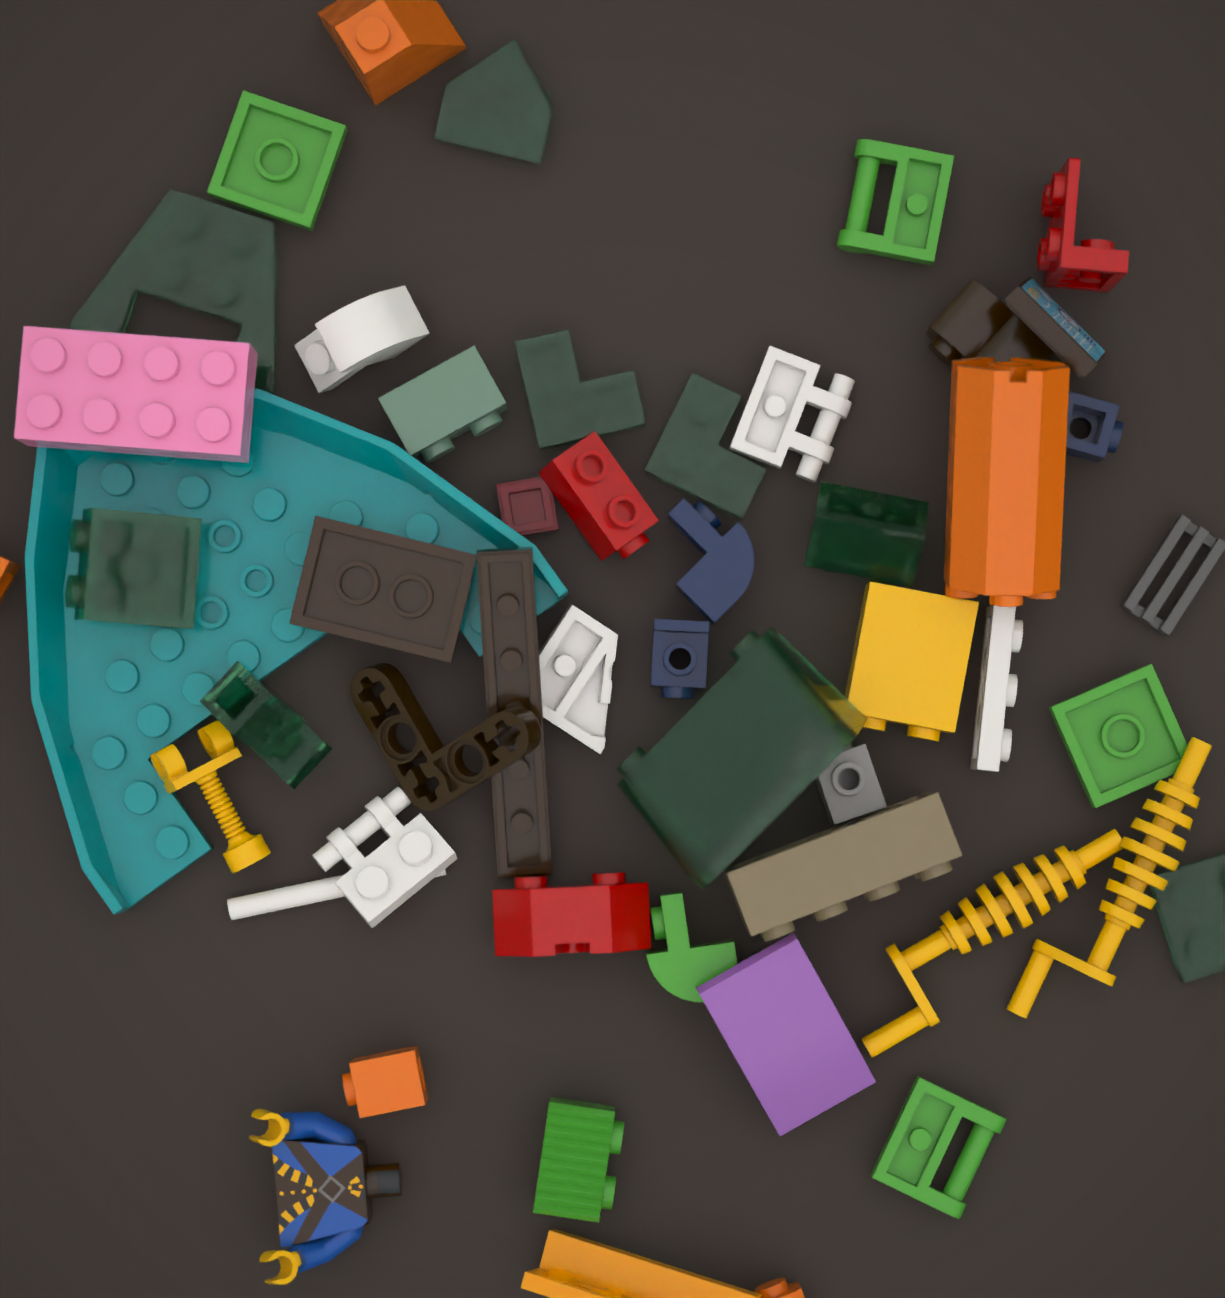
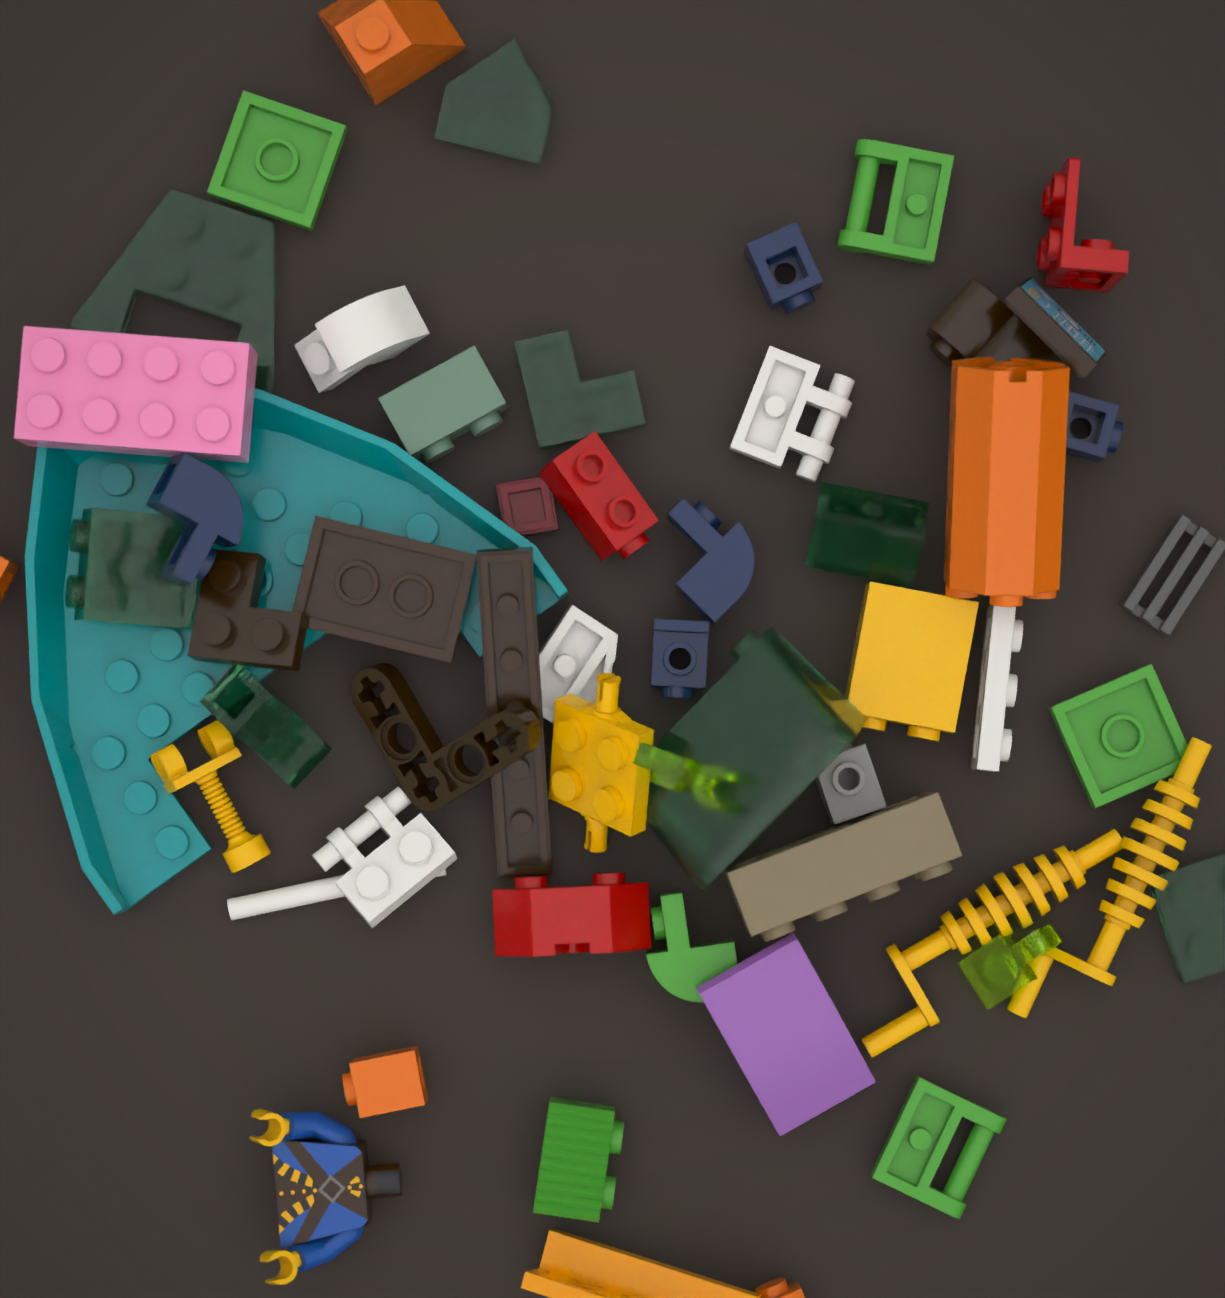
clear green plate [644,373,766,520] -> none
none -> dark blue brick [146,452,244,586]
none -> dark brown plate [188,549,309,672]
none -> yellow plate [548,673,654,853]
none -> clear neon green plate [633,742,739,811]
none -> dark blue brick [744,222,823,314]
none -> clear neon green plate [958,924,1062,1010]

